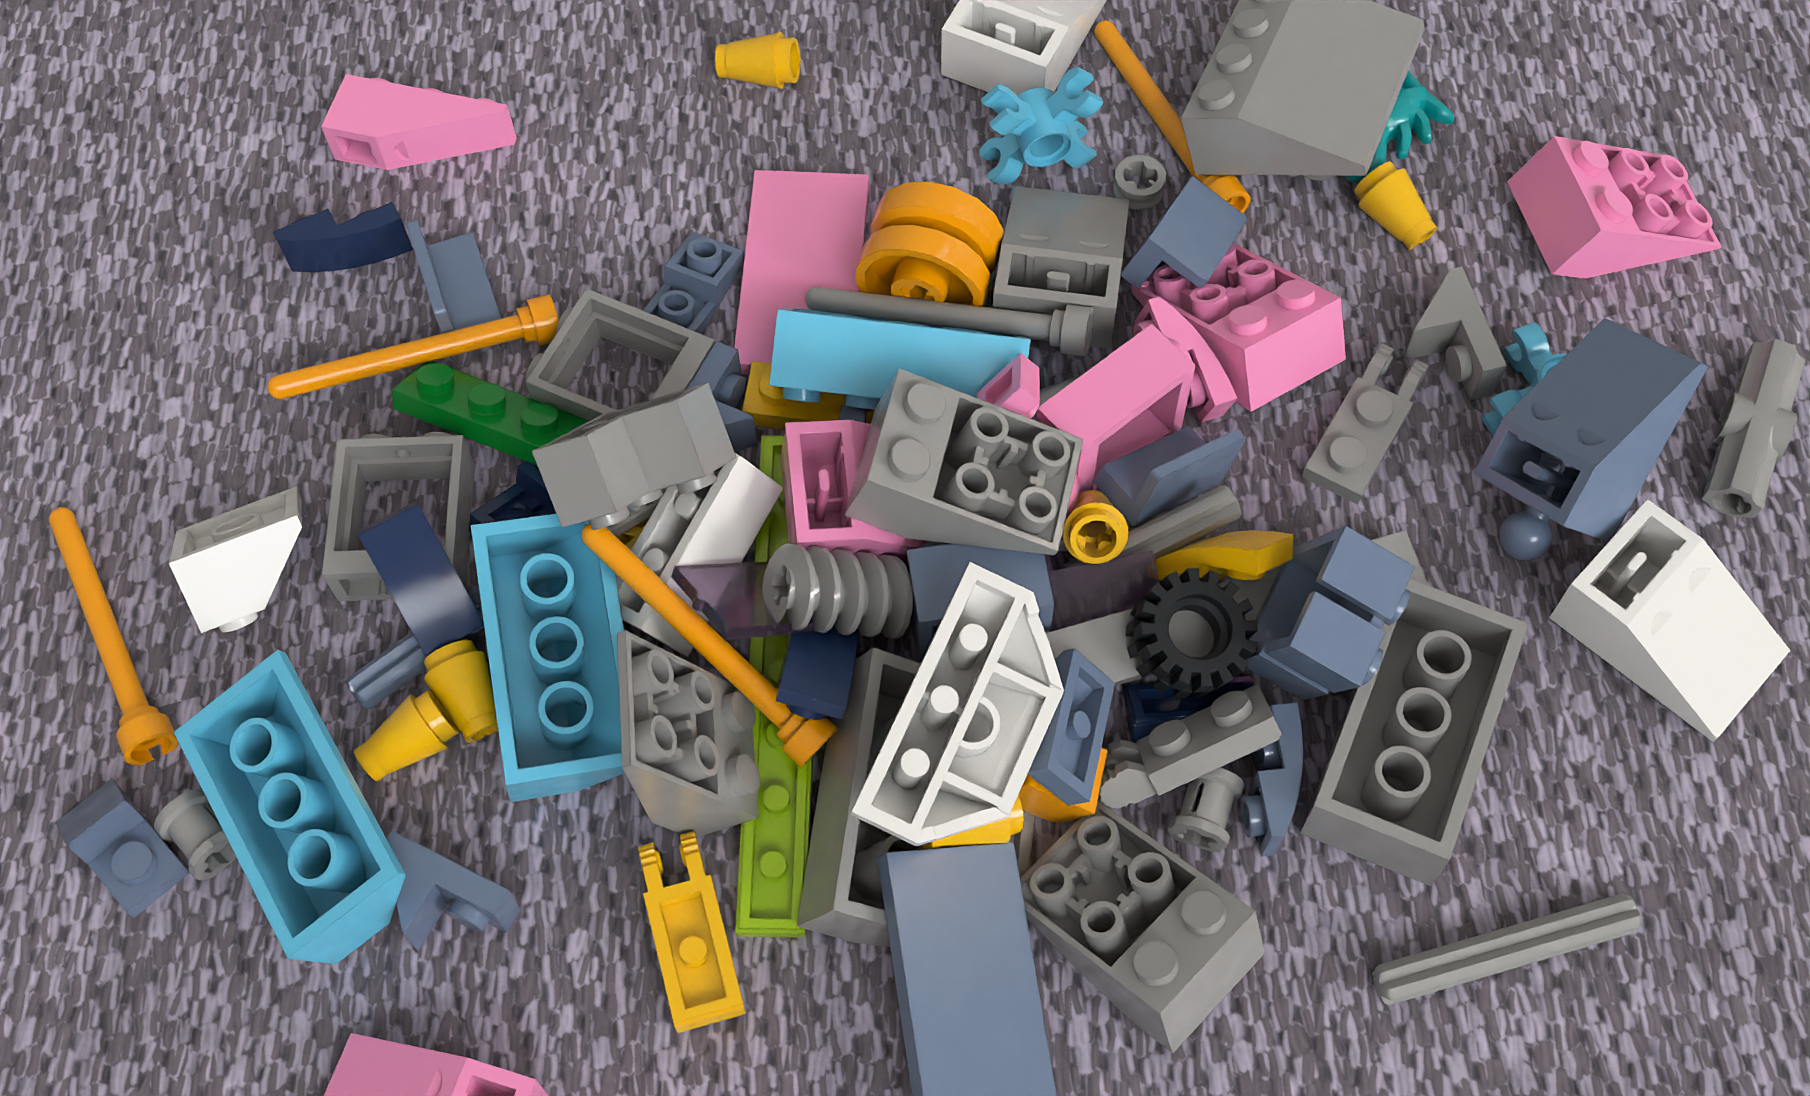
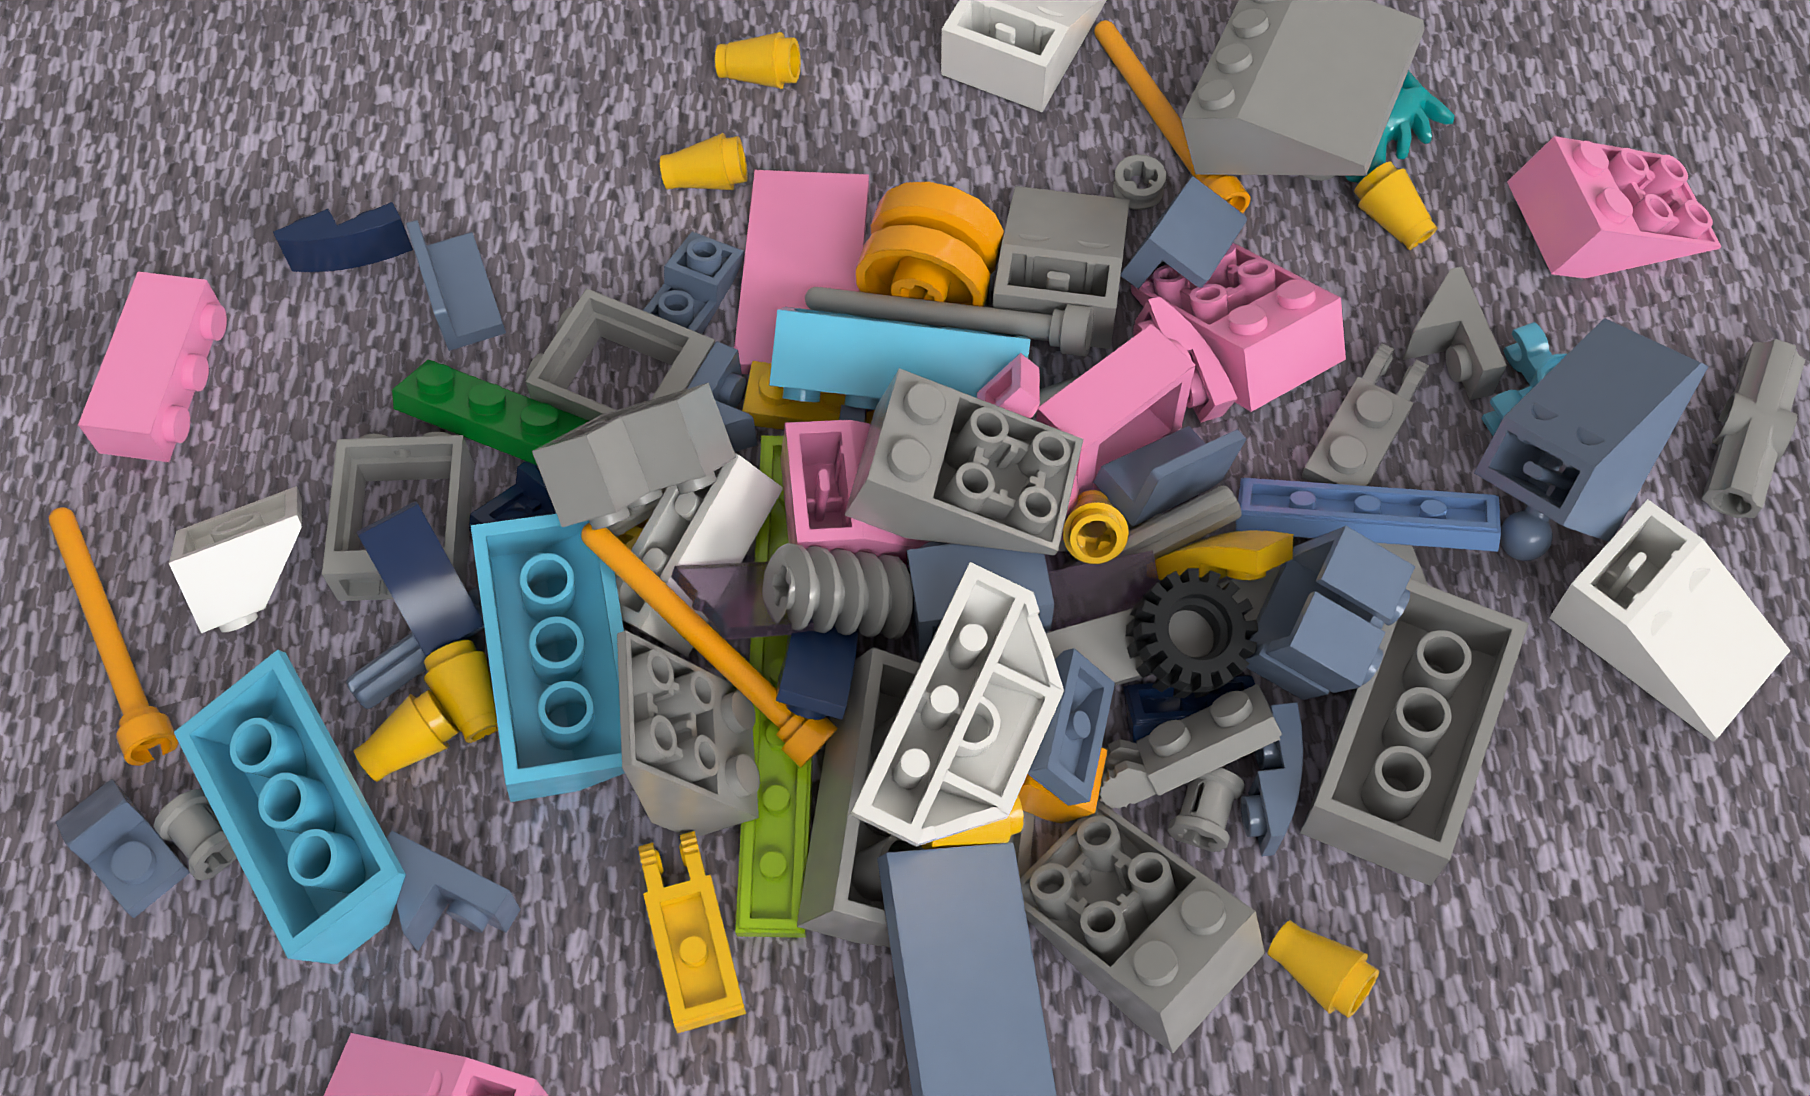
light orange piece [267,294,559,399] -> none
bright pink slope [321,74,517,170] -> none
medium azure pin [979,67,1104,184] -> none
light grey axle [1372,893,1642,1005] -> none
none -> bright pink brick [78,272,227,462]
none -> yellow cone [660,133,748,190]
none -> medium blue tile [1235,478,1501,552]
none -> yellow cone [1267,920,1379,1018]

